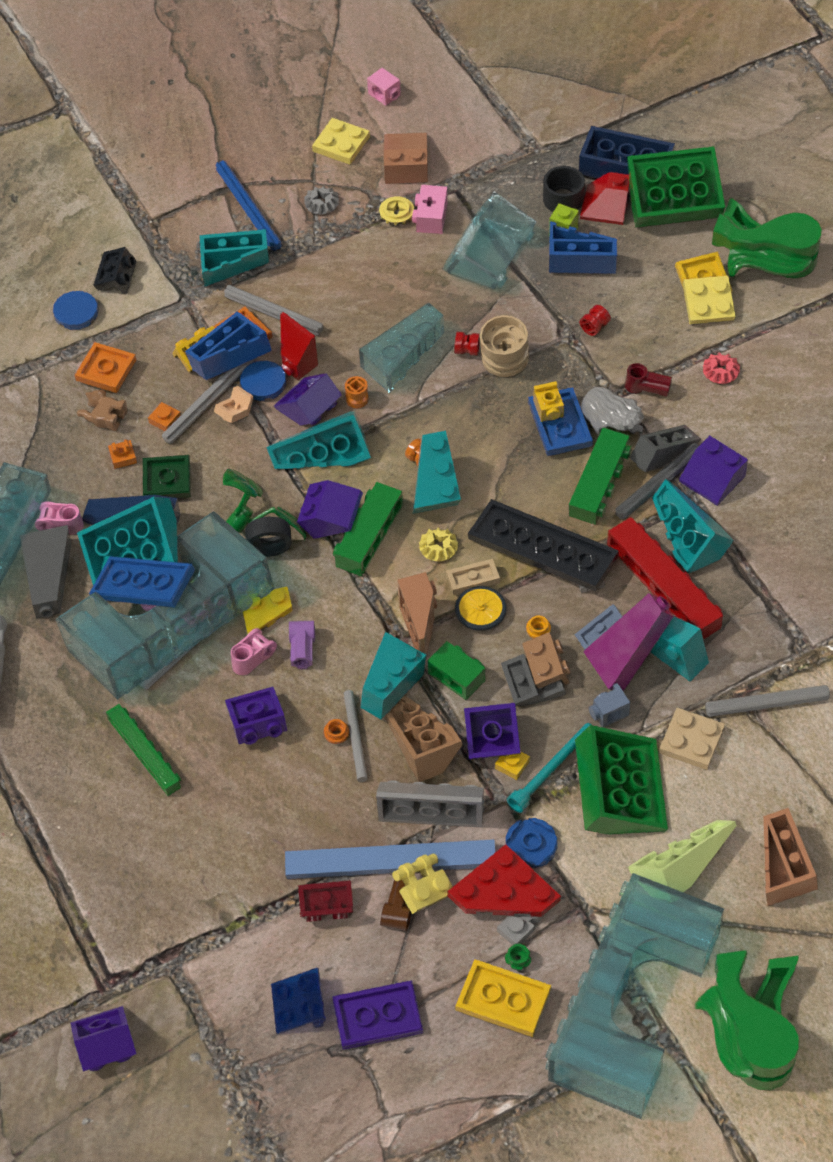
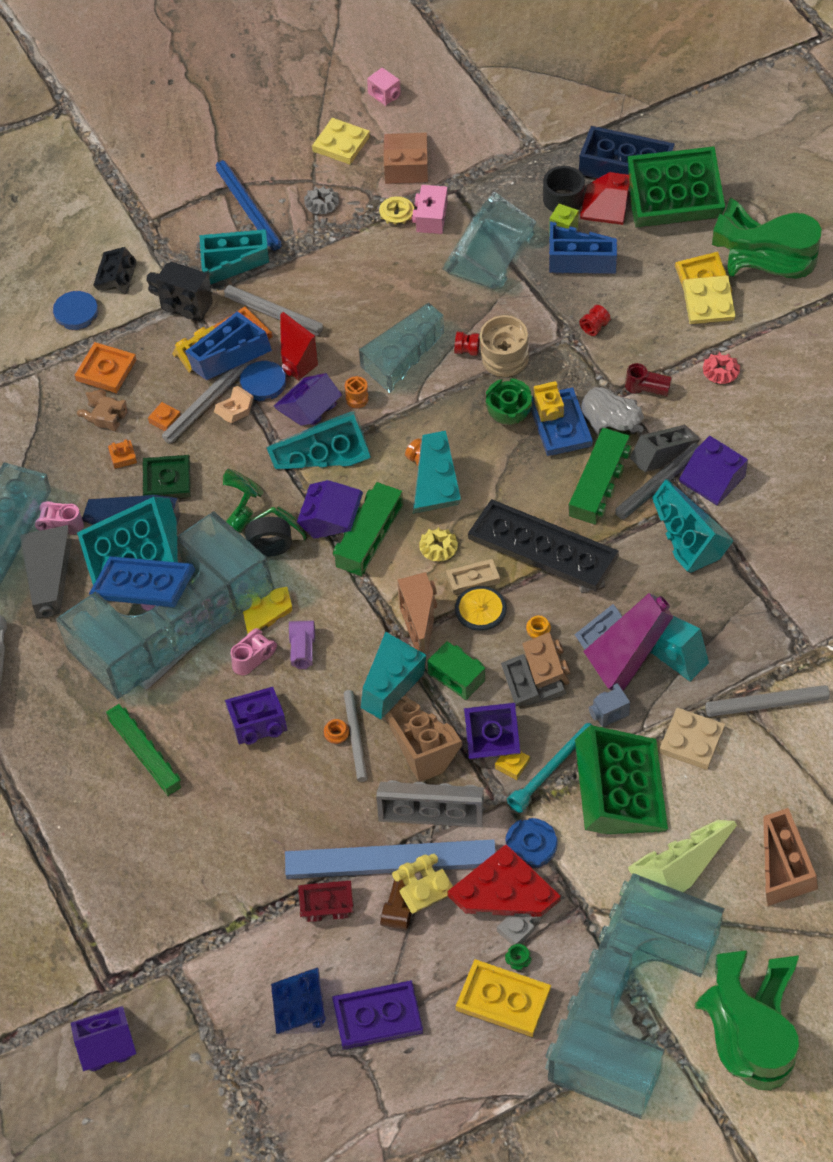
red brick [607,517,723,640] -> none
none -> black hinge [146,262,213,322]
none -> green cylinder [486,378,532,425]

